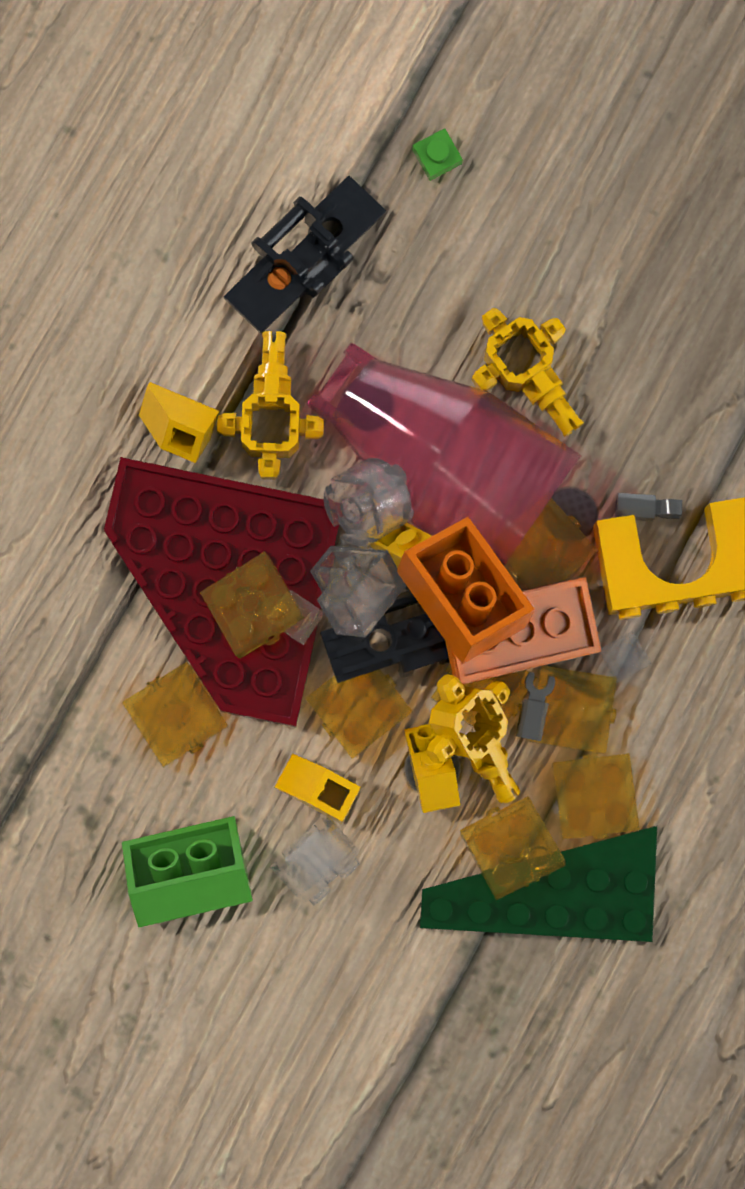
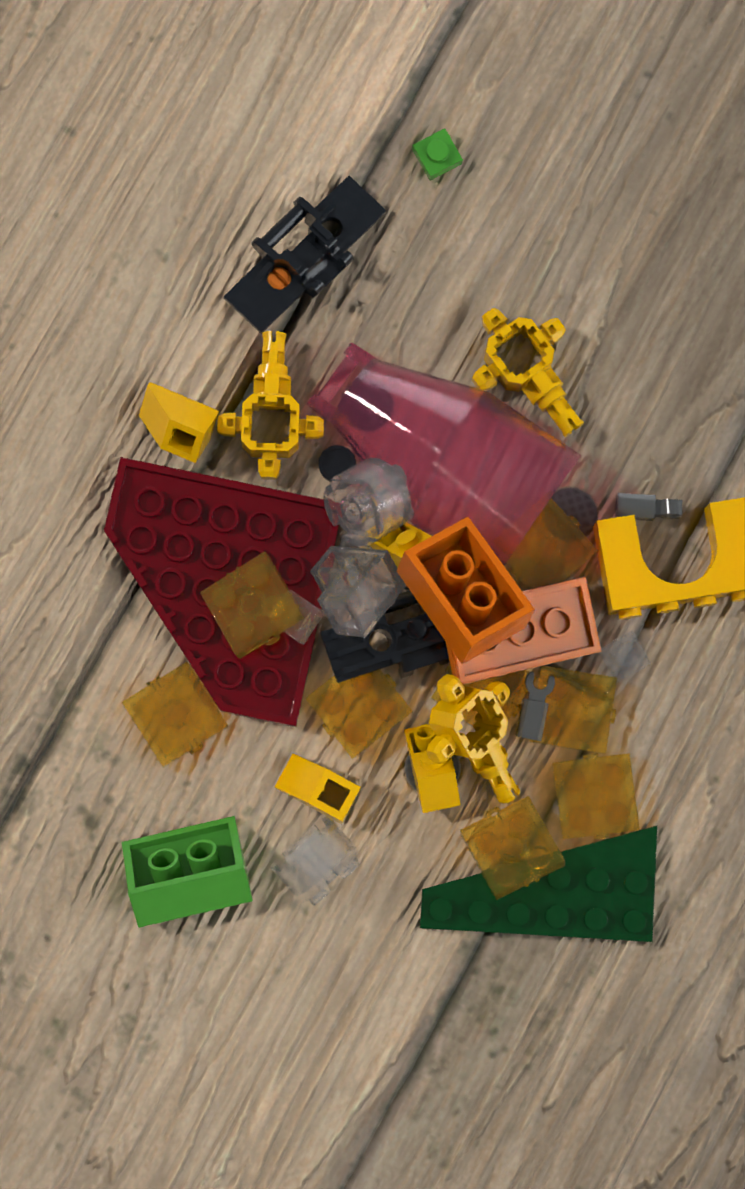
none -> black piece [318,445,356,484]

